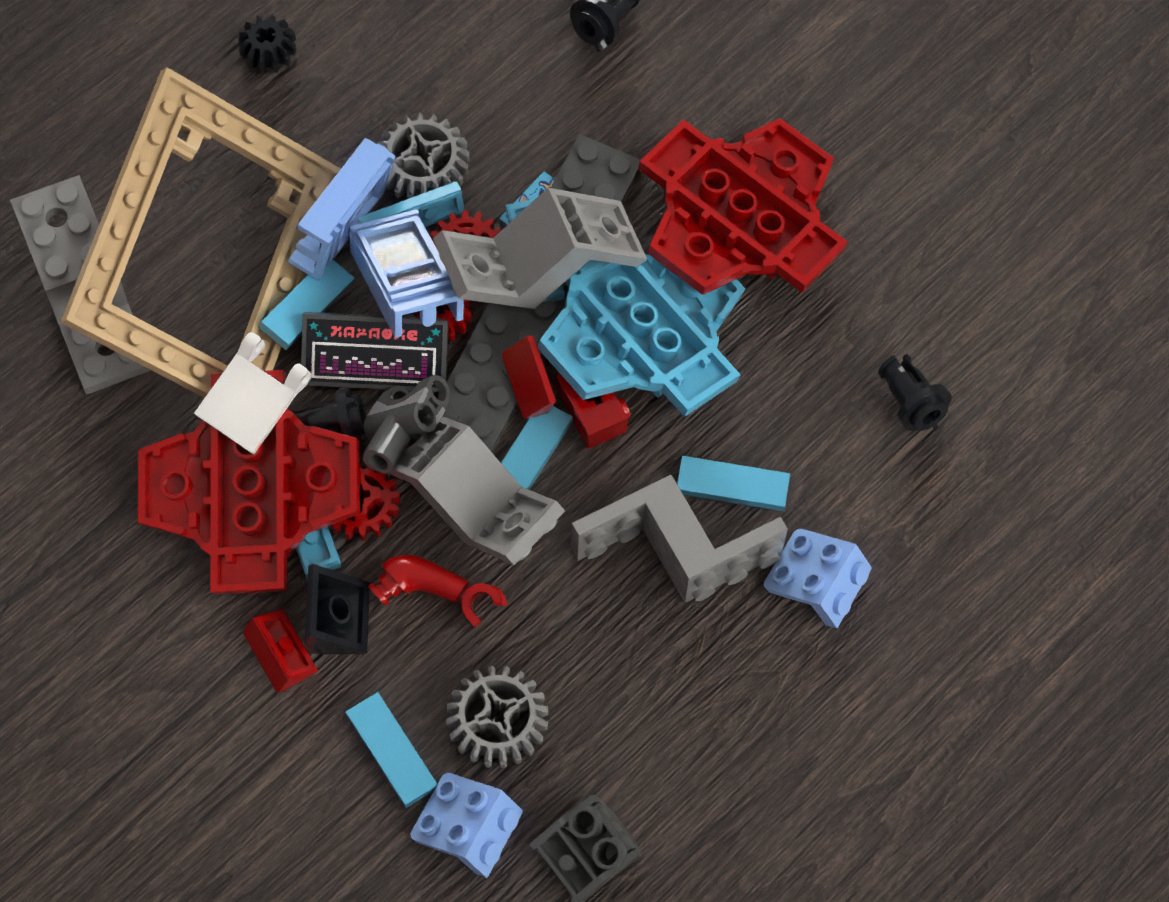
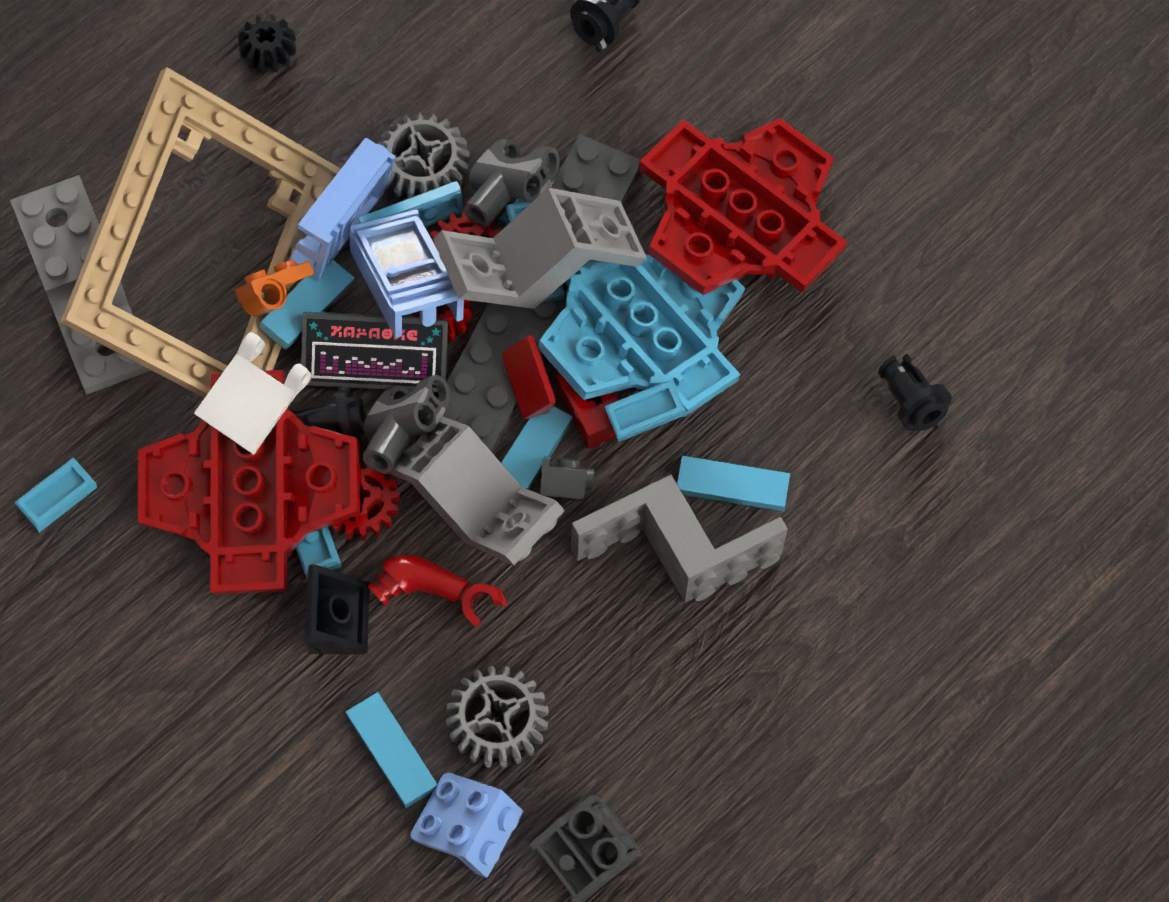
red slope [243,609,318,693] -> none
light blue bracket [764,529,872,628] -> none
none -> medium azure tile [15,457,98,533]
none -> orange plate [234,259,315,317]
none -> dark grey connector [463,139,560,228]
none -> dark grey brick [540,456,594,499]
none -> medium azure tile [604,379,687,442]

